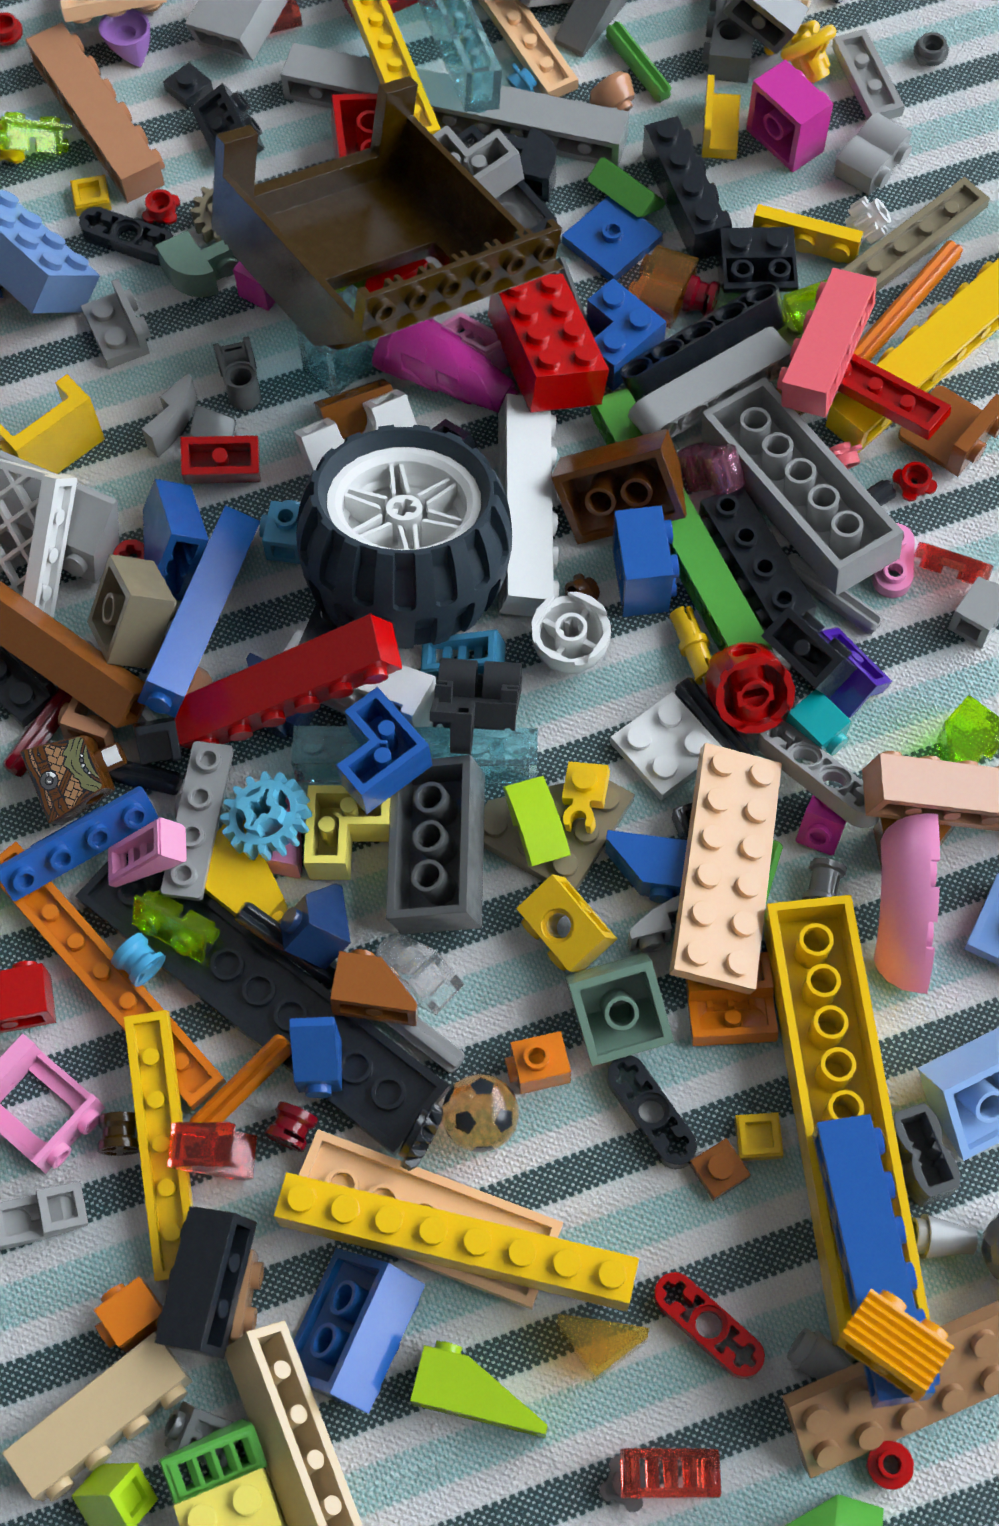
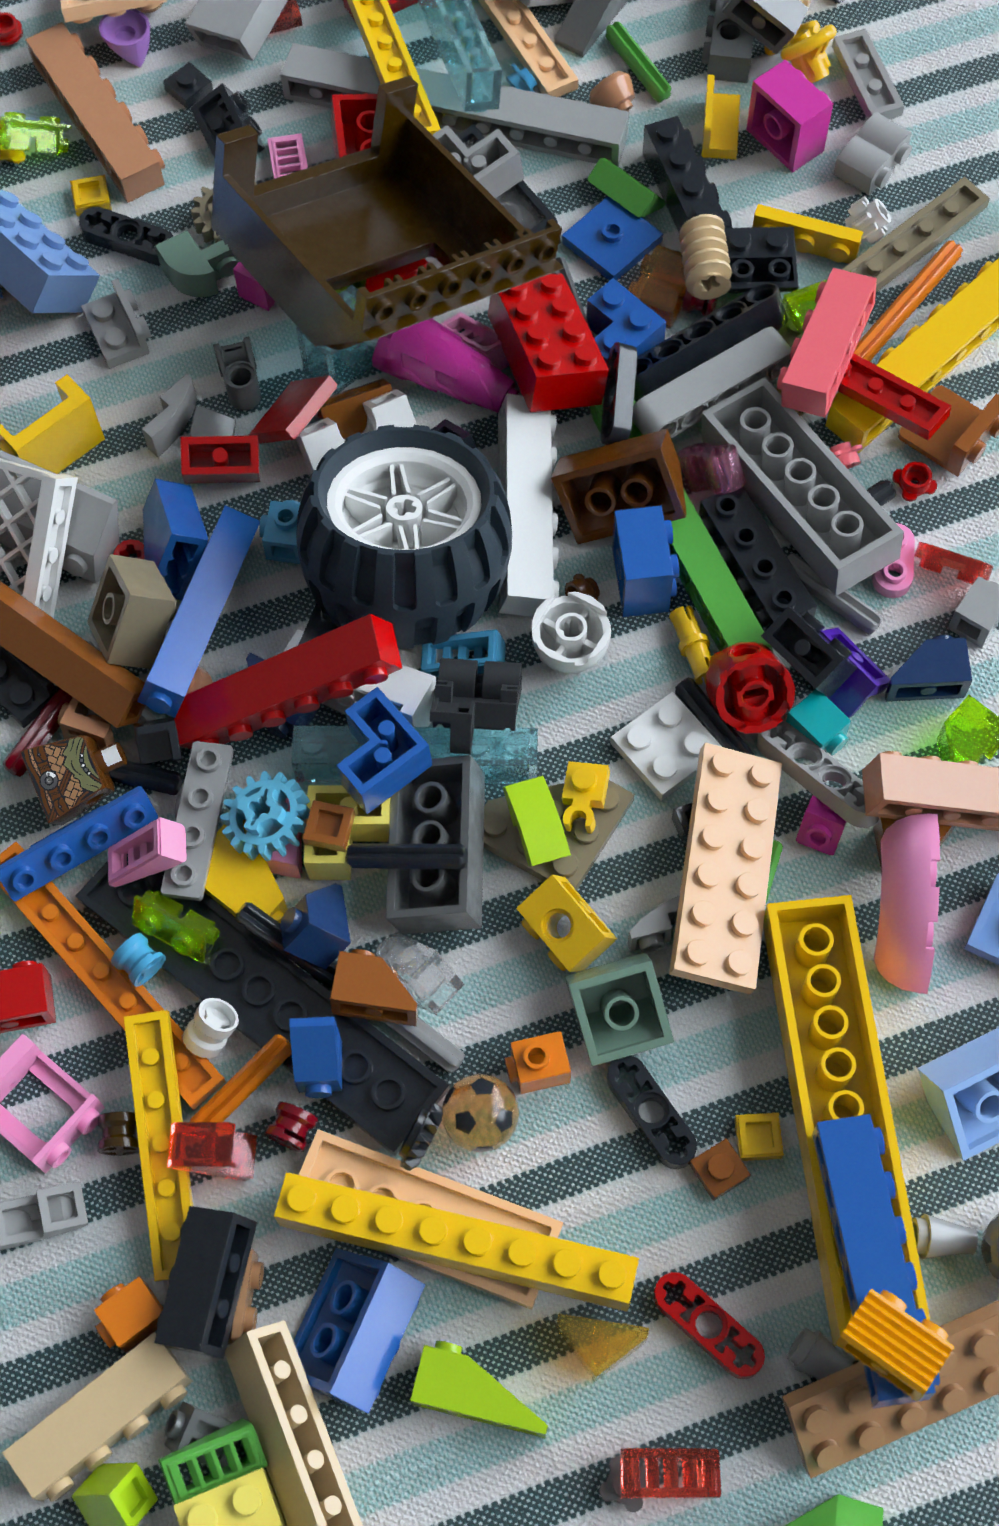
red plate [142,189,180,225] -> none
black brick [493,128,557,203] -> none
blue slope [605,830,687,904] -> none
orange slope [685,952,778,1046] -> none
dark grey bush [802,857,847,900] -> none
red plate [866,1441,914,1490] -> none
dark grey brick [893,1103,960,1207] -> none
dark grey plate [913,32,949,66] -> none
none -> white wheel [182,998,239,1059]
none -> red tile [248,375,338,444]
none -> bright pink slope [267,133,308,179]
none -> dark orange plate [302,800,356,852]
none -> black axle [346,843,468,869]
none -> black beam [600,342,637,445]
none -> tan piece [679,214,732,300]
none -> dark blue slope [885,635,972,702]

